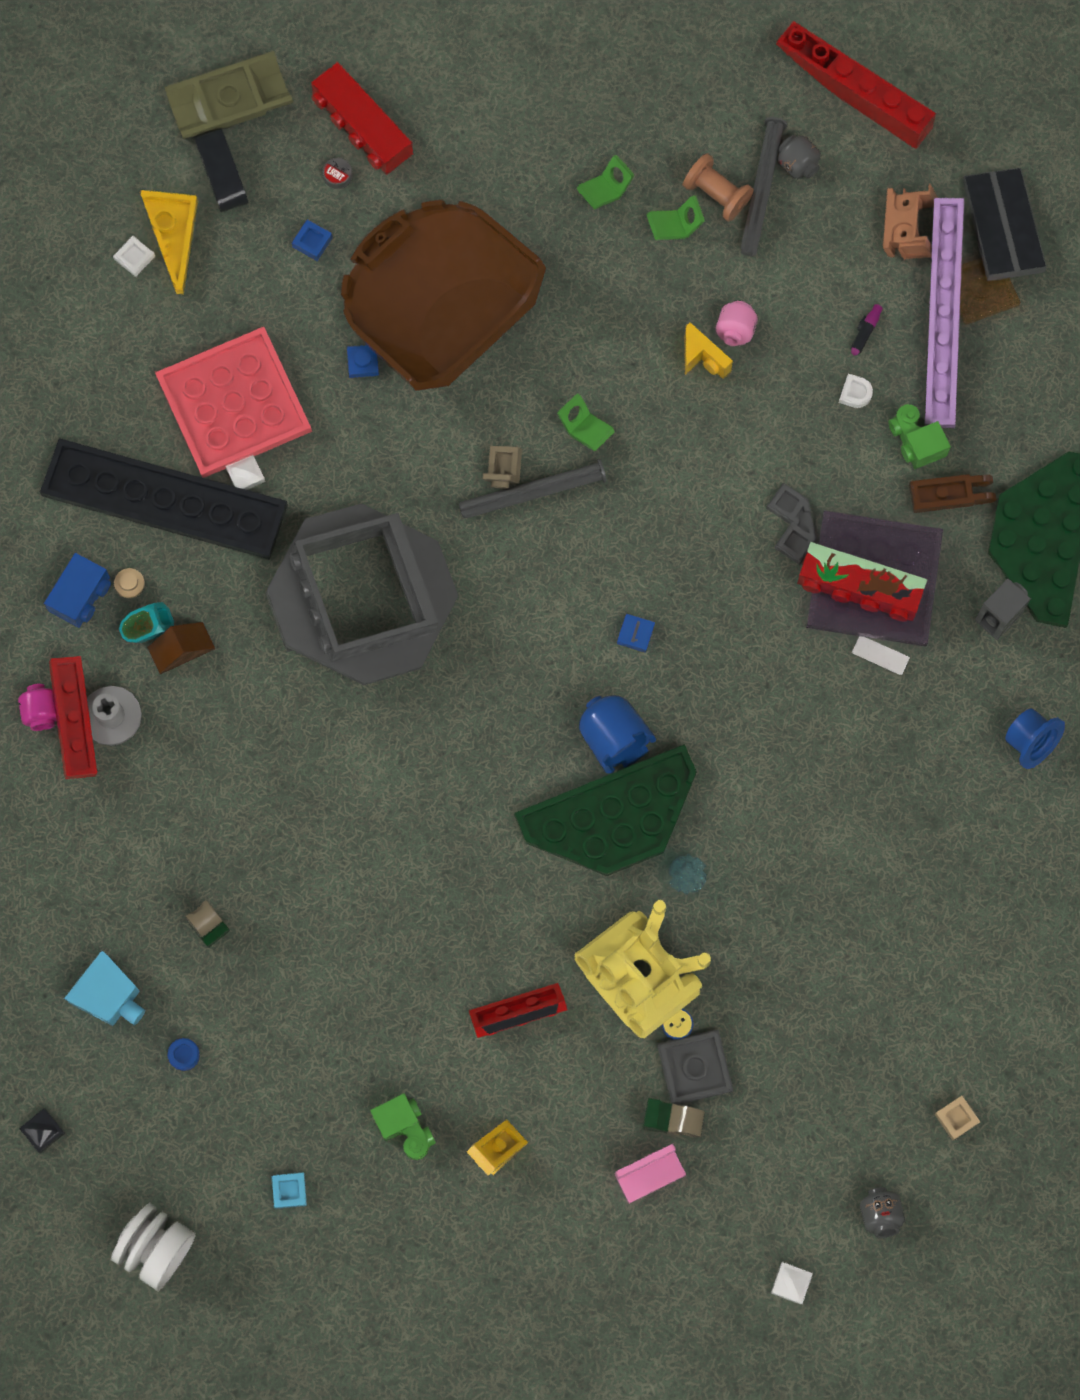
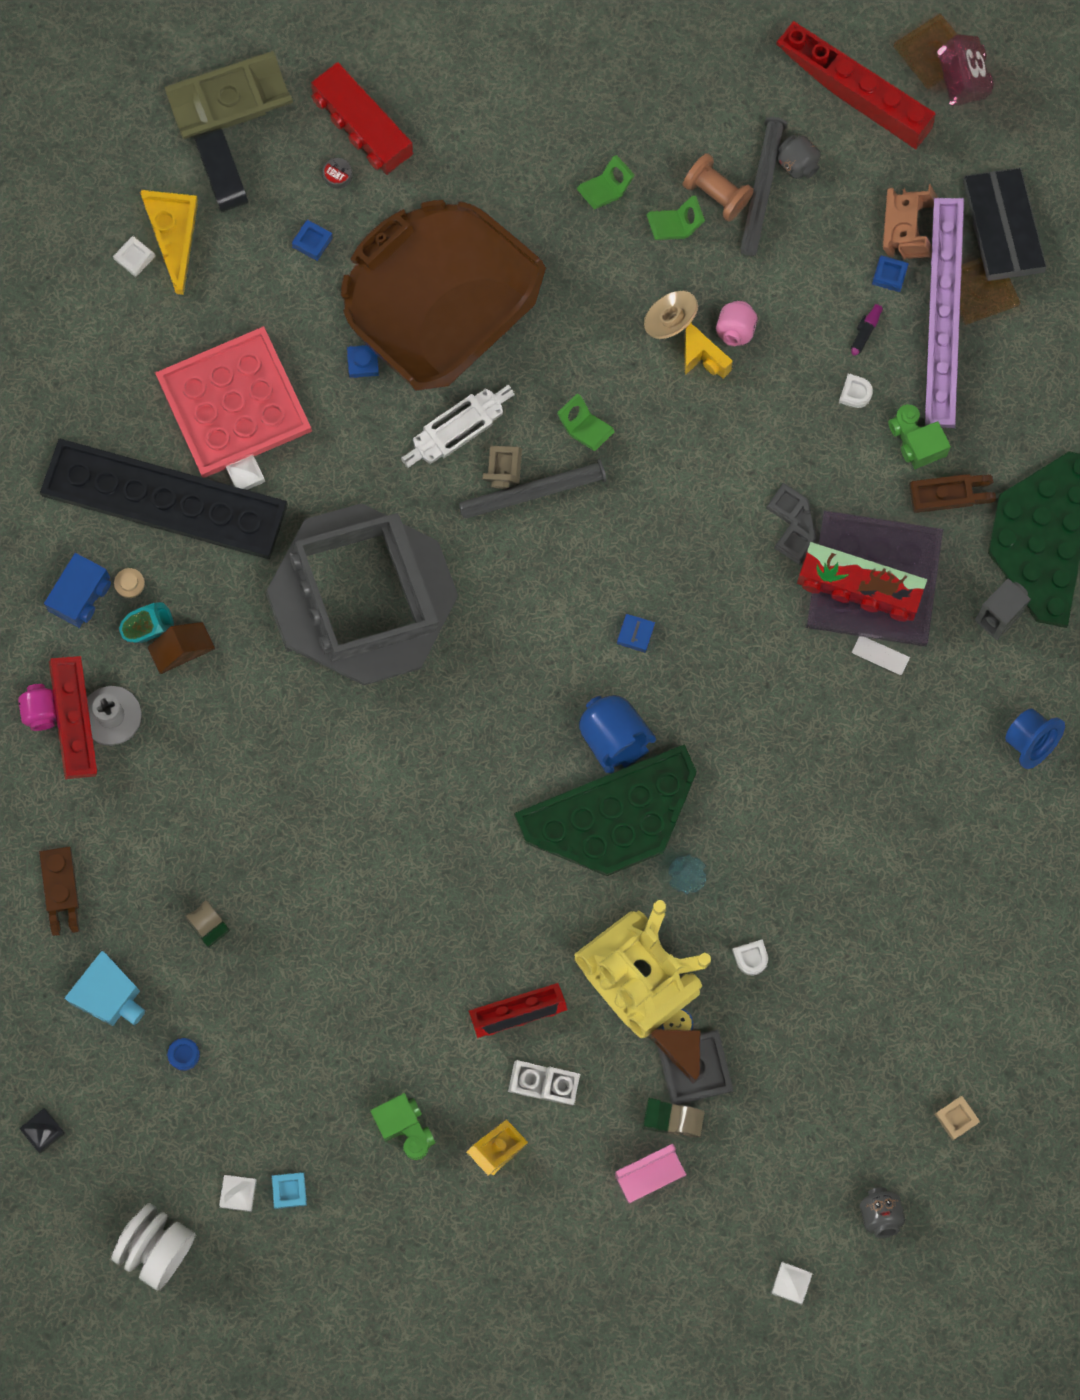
none -> reddish brown hinge [39,846,80,936]
none -> white tile [219,1175,257,1212]
none -> white piece [401,385,515,468]
none -> white slope [508,1060,580,1105]
none -> tan dish [644,291,698,339]
none -> reddish brown slope [650,1029,700,1084]
none -> white tile [732,940,768,976]
none -> blue tile [872,255,909,292]
none -> clear orange tile [893,13,975,89]
none -> clear pink slope [938,35,993,107]

